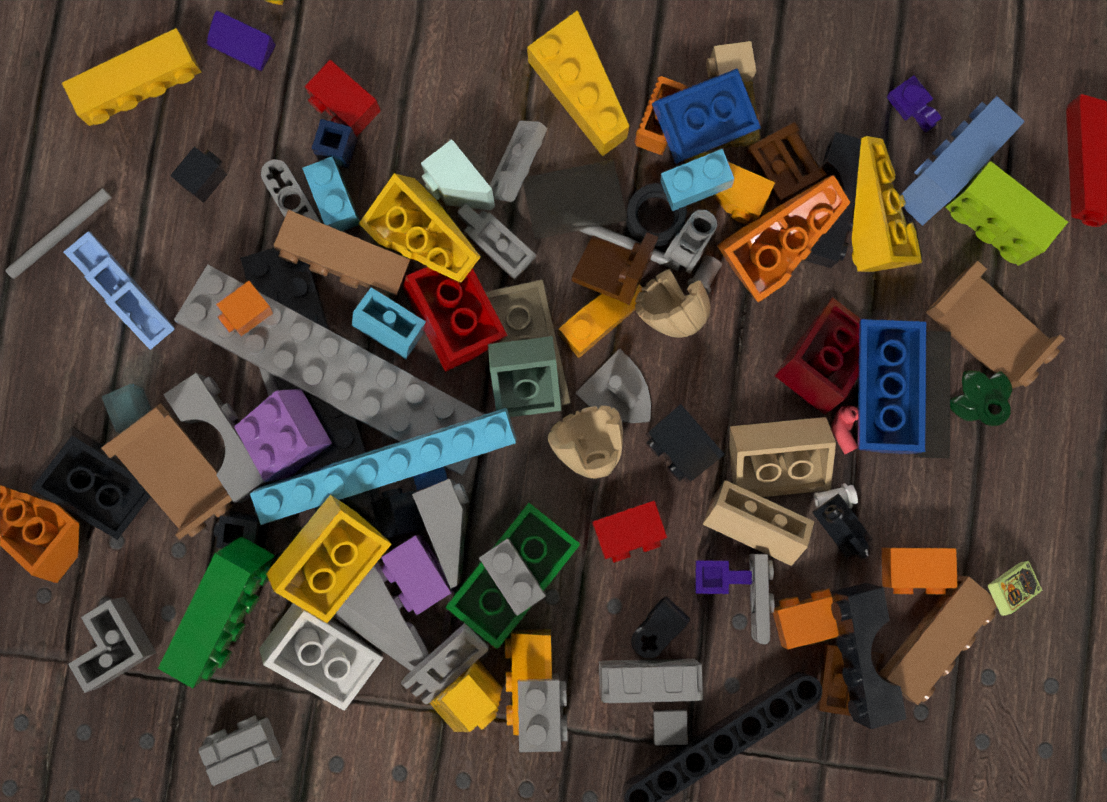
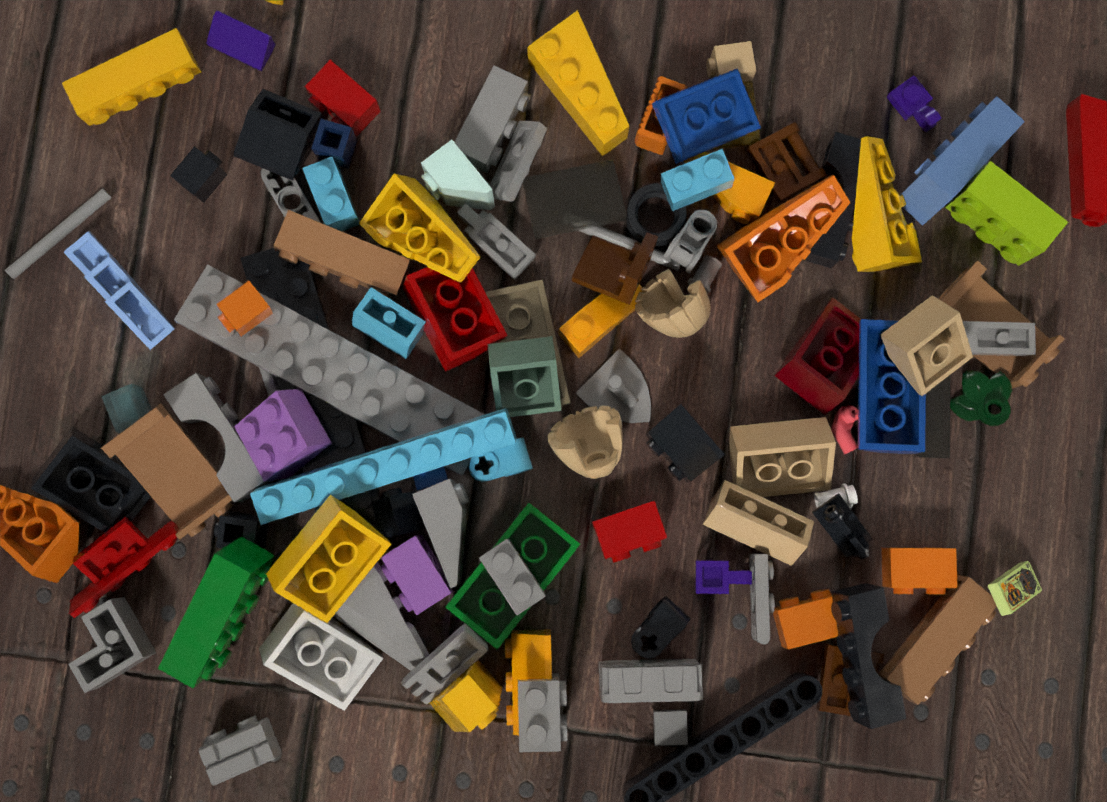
none -> red bracket [69,517,179,618]
none -> black slope [234,89,322,181]
none -> light grey brick [455,65,531,173]
none -> medium azure piece [469,438,533,482]
none -> tan slope [881,295,973,396]
none -> light grey hinge [962,321,1036,356]

